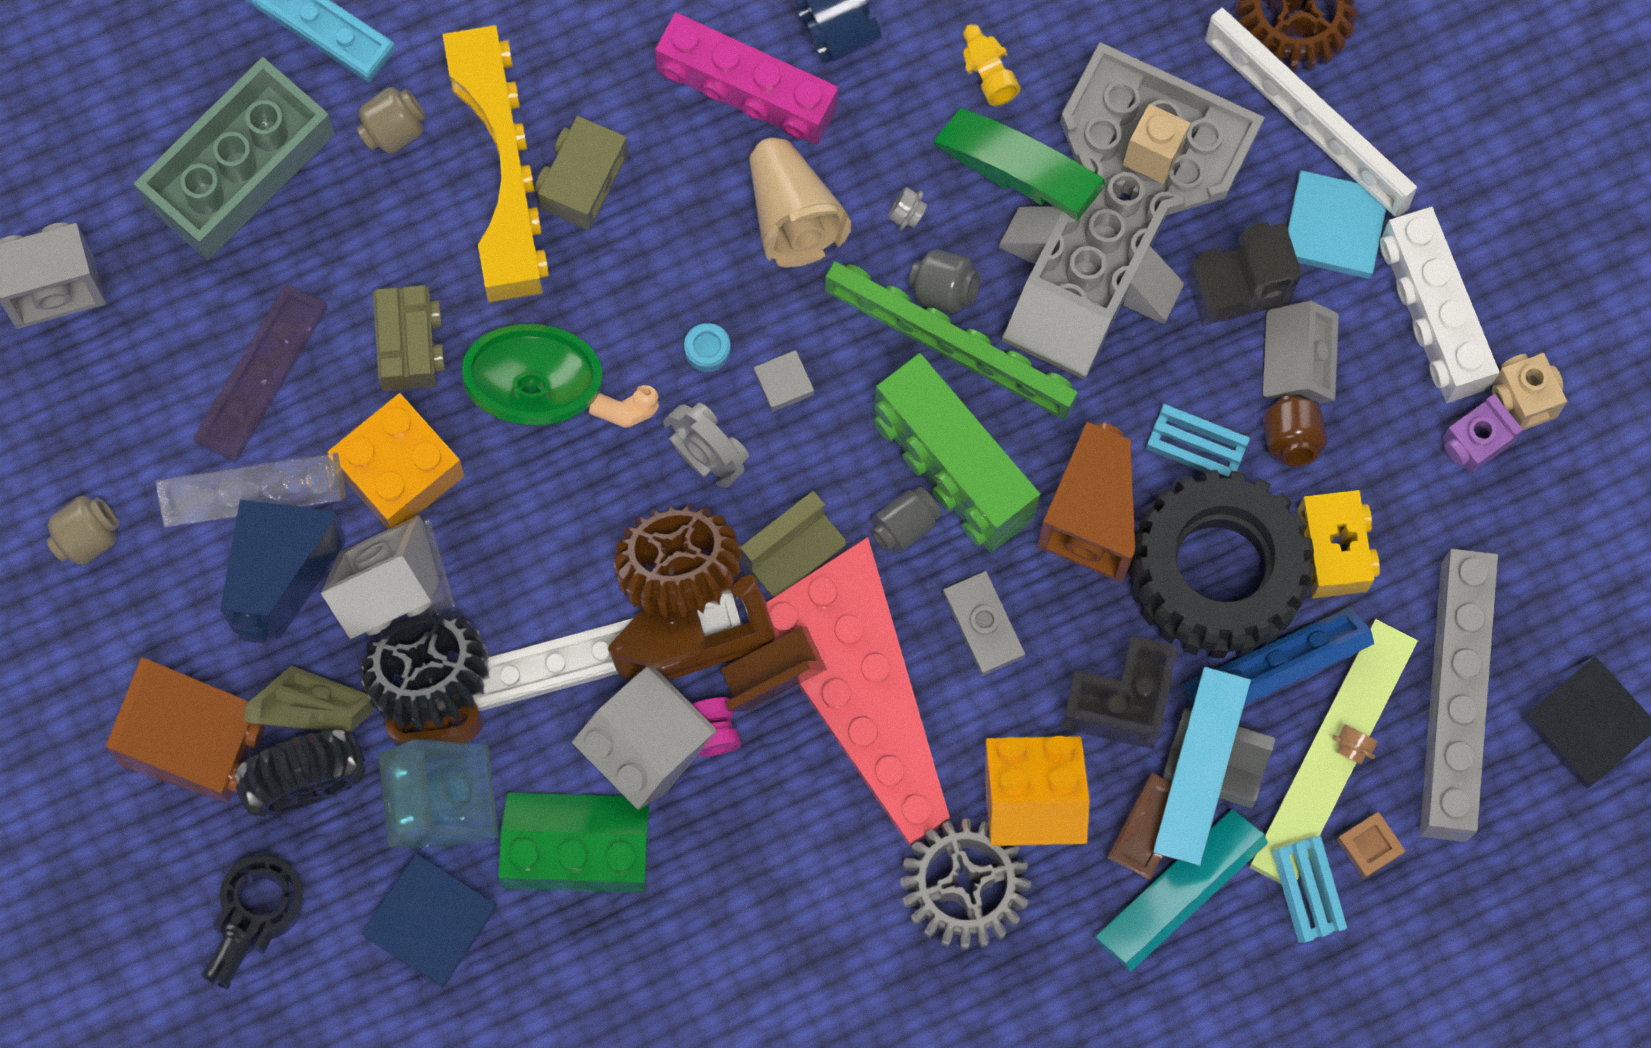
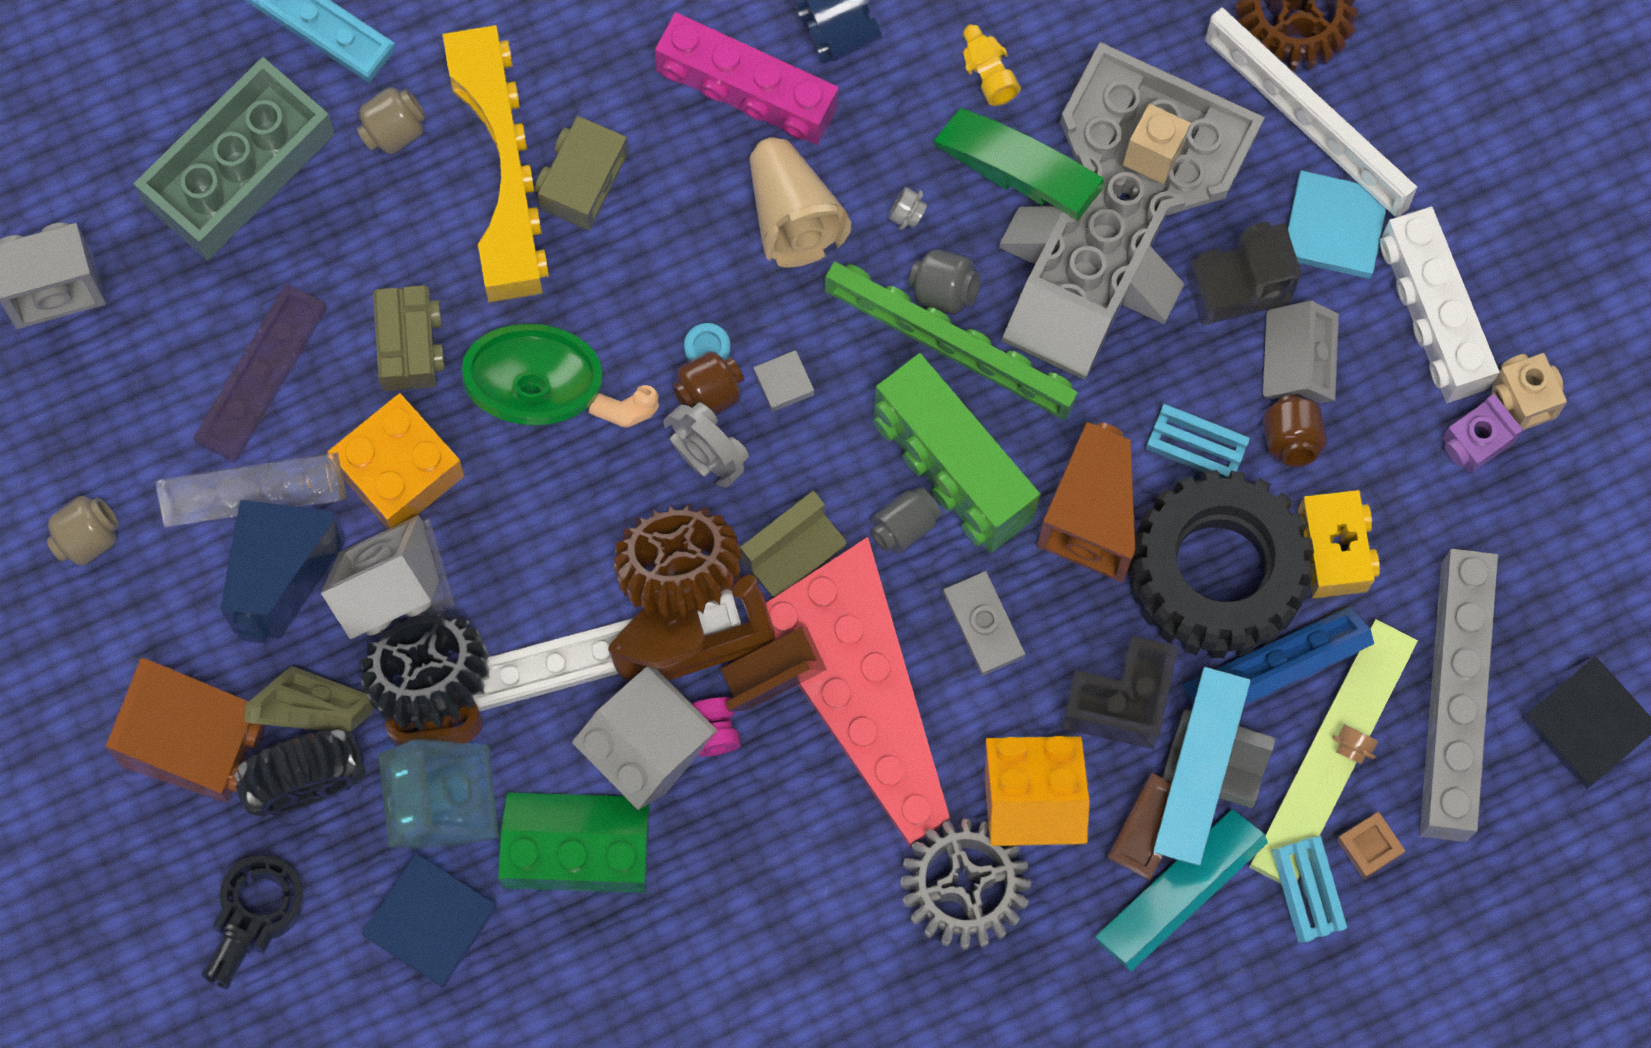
none -> reddish brown head [672,351,744,416]

